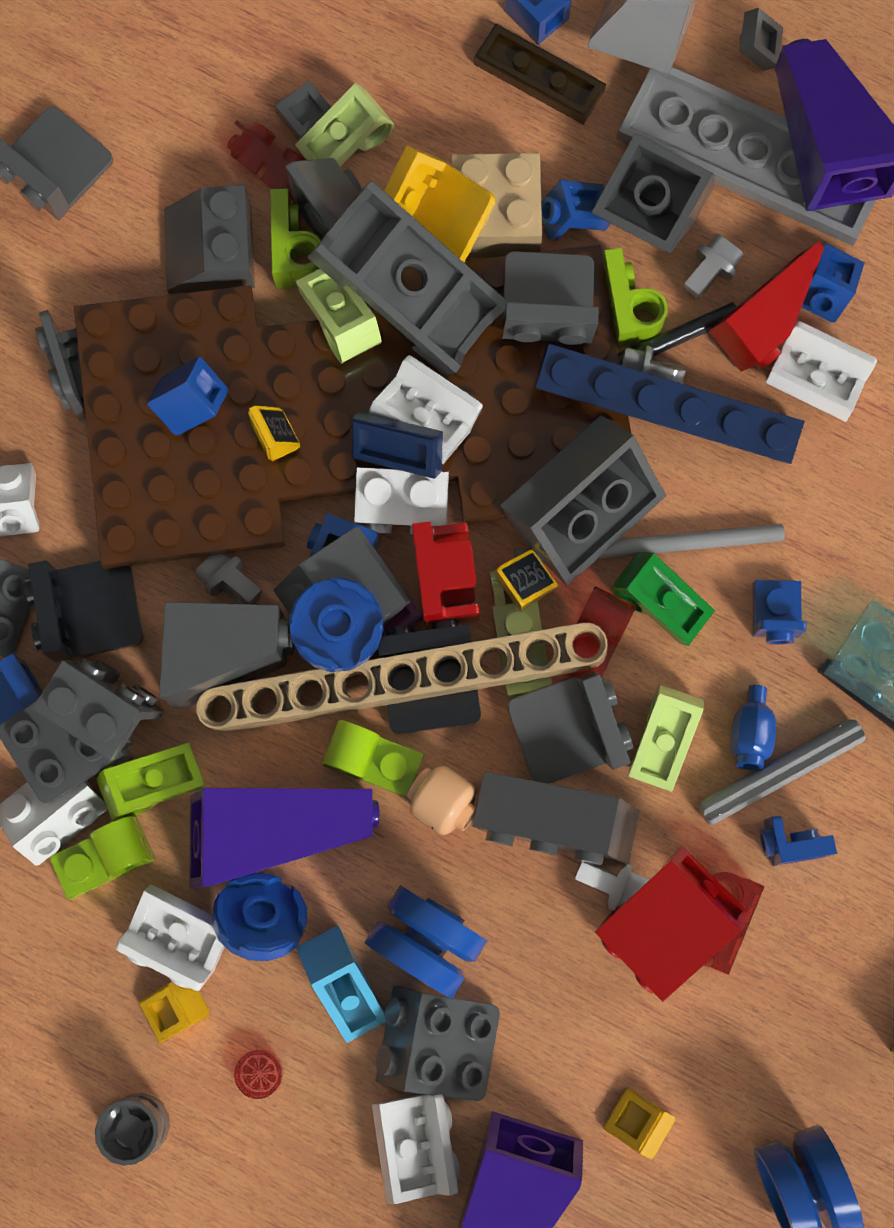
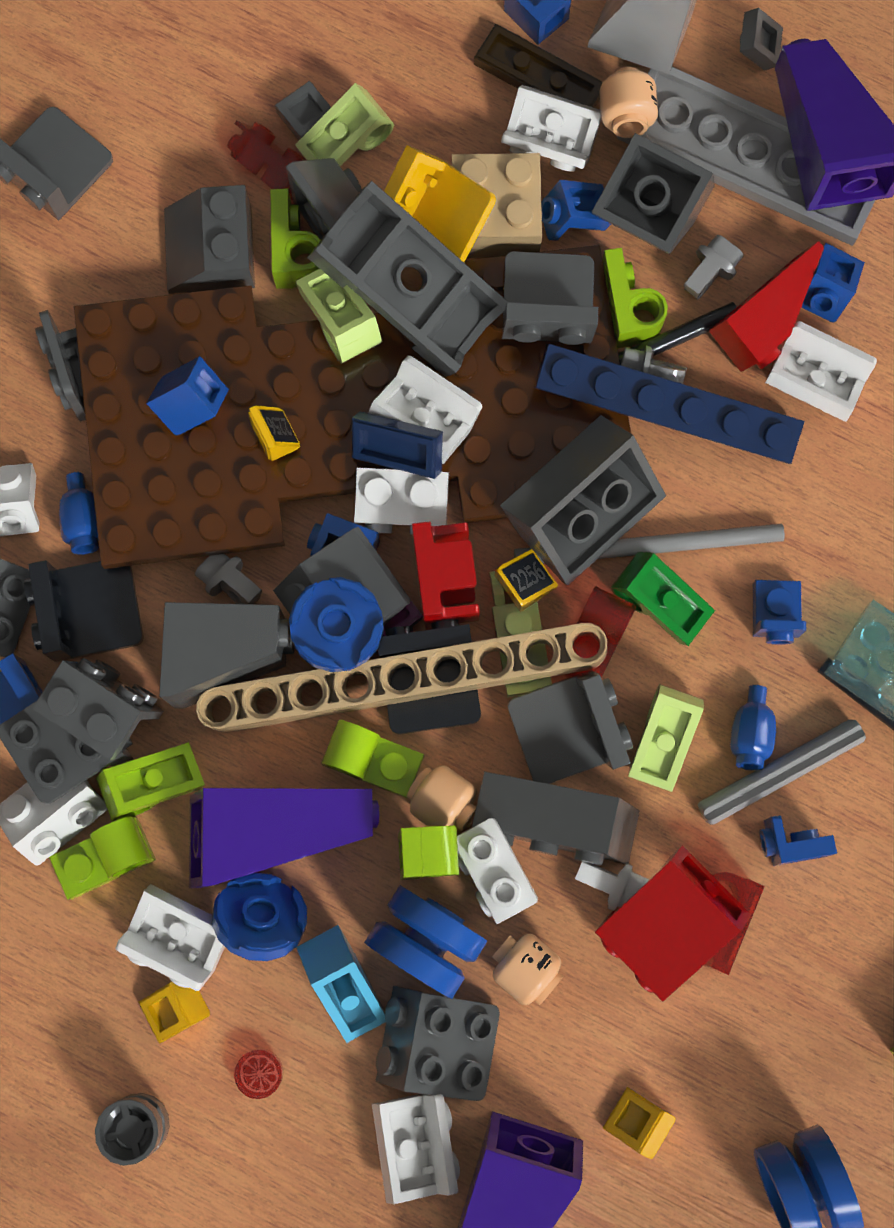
none -> blue plant [59,472,99,555]
none -> lime plate [398,826,459,880]
none -> white bracket [457,818,538,924]
none -> light nougat head [492,934,564,1005]
none -> white bracket [501,85,601,172]
none -> light nougat head [599,67,658,138]

